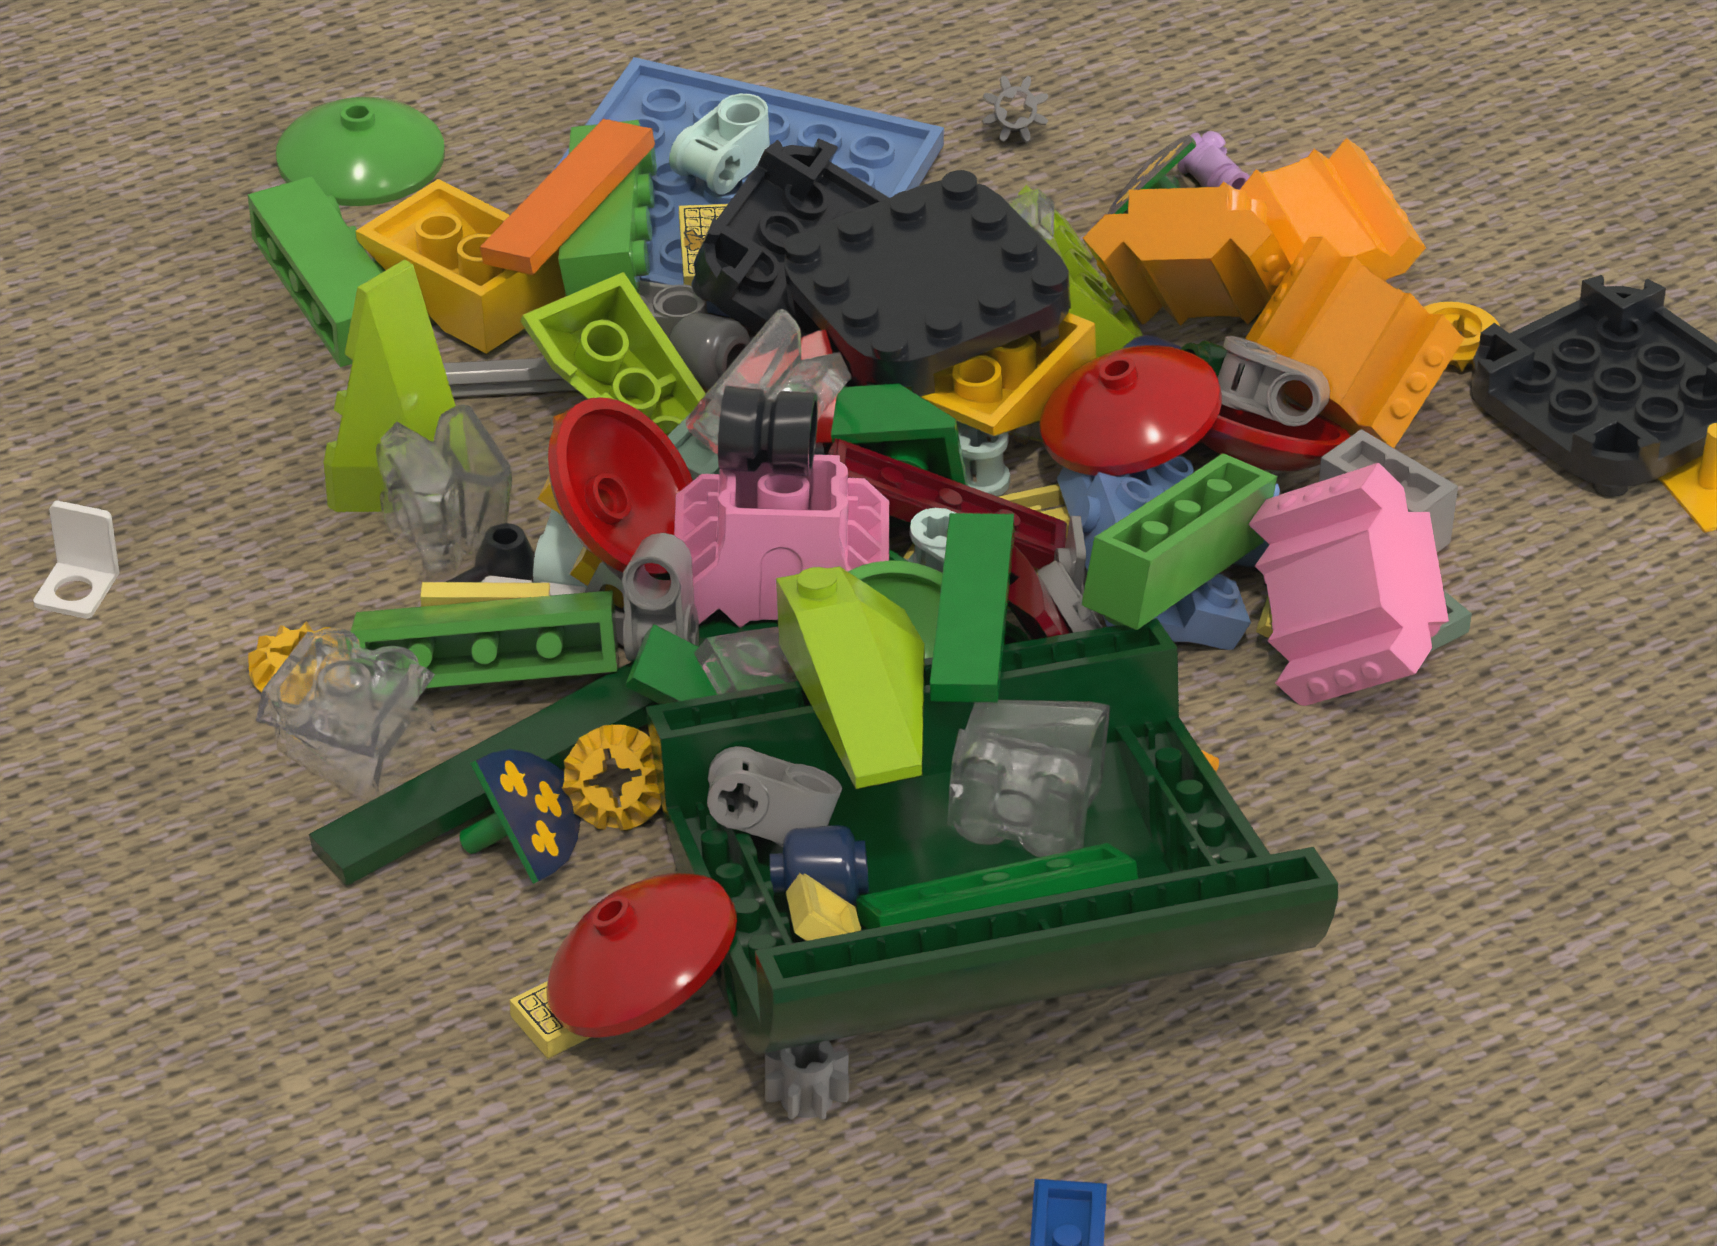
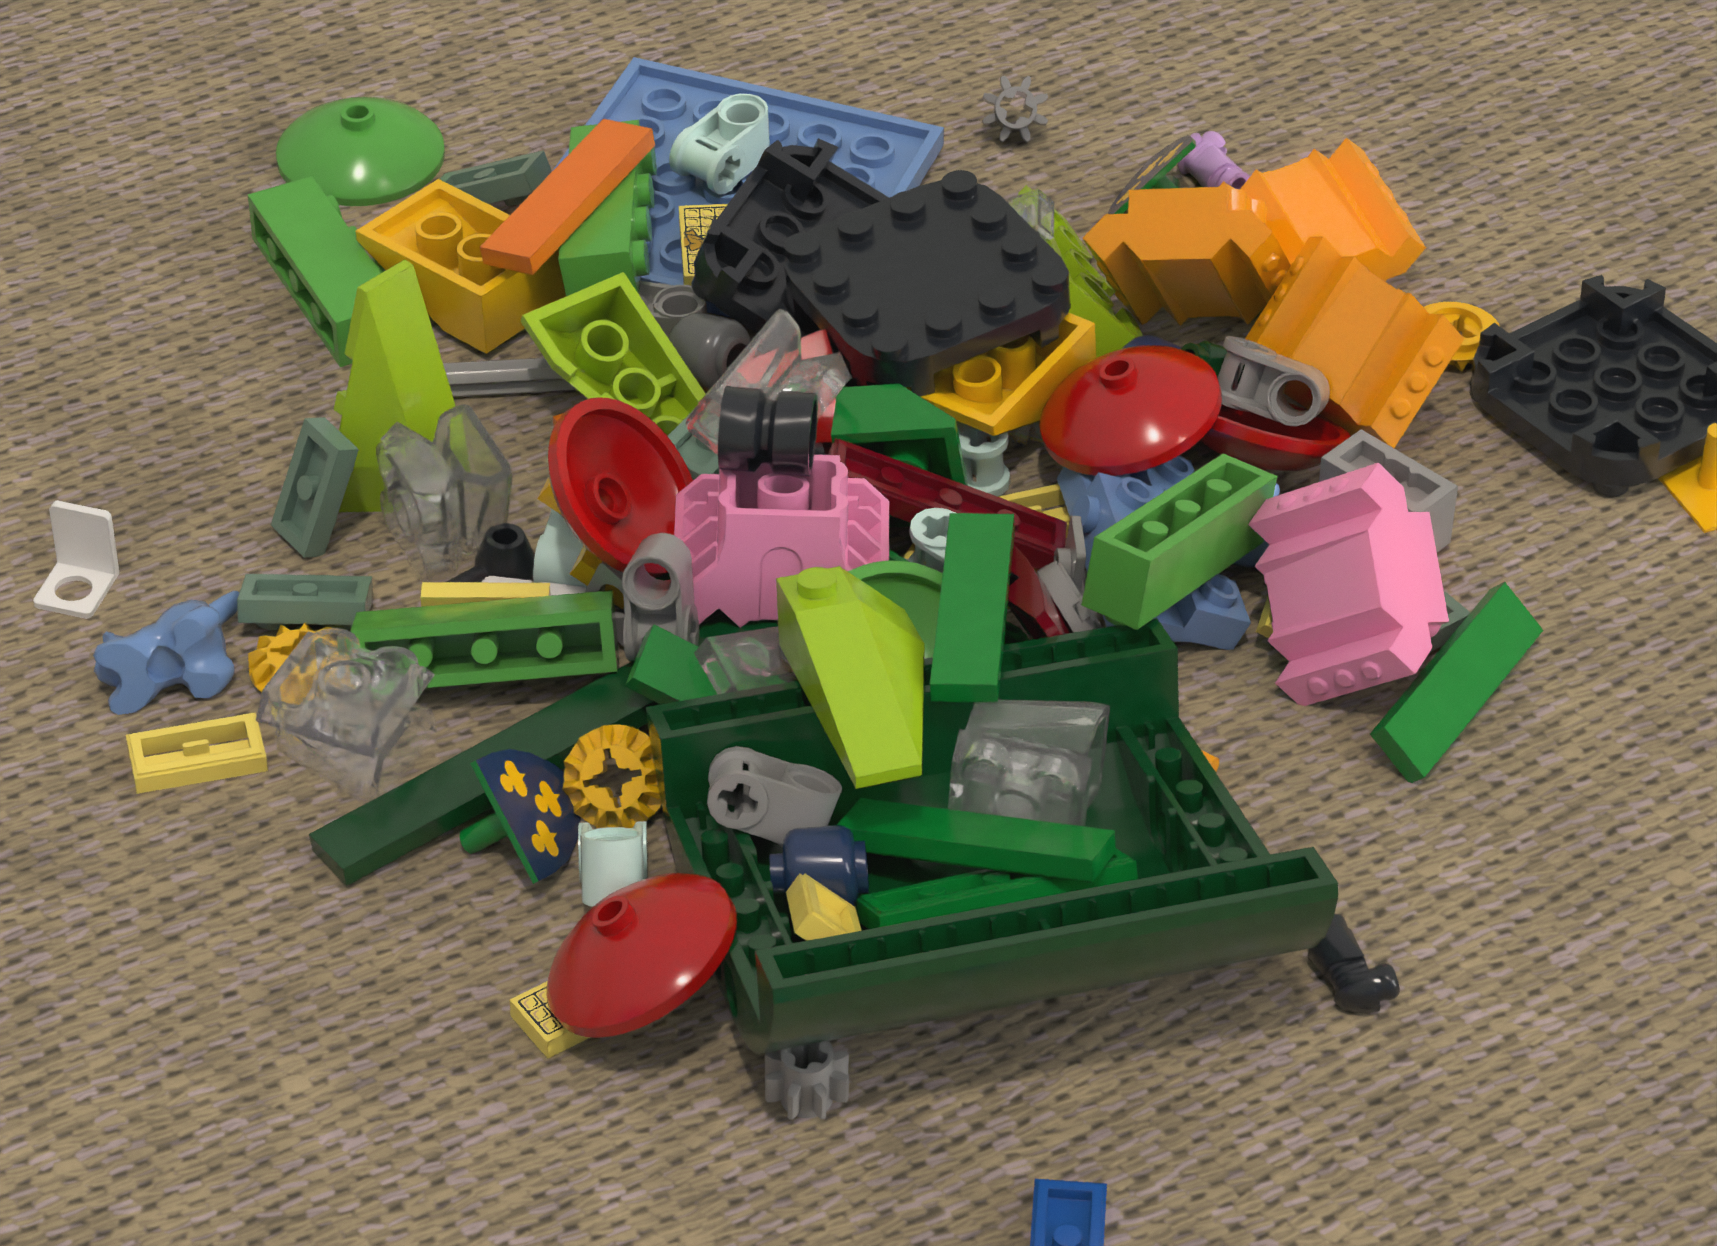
none -> medium blue animal [93,591,239,715]
none -> light yellow tile [126,713,268,794]
none -> sand green plate [237,574,373,631]
none -> sand green plate [271,417,359,558]
none -> sand green plate [440,150,552,206]
none -> light aqua piece [578,821,648,907]
none -> green tile [837,798,1116,883]
none -> black arm [1308,914,1400,1013]
none -> green tile [1370,582,1543,783]

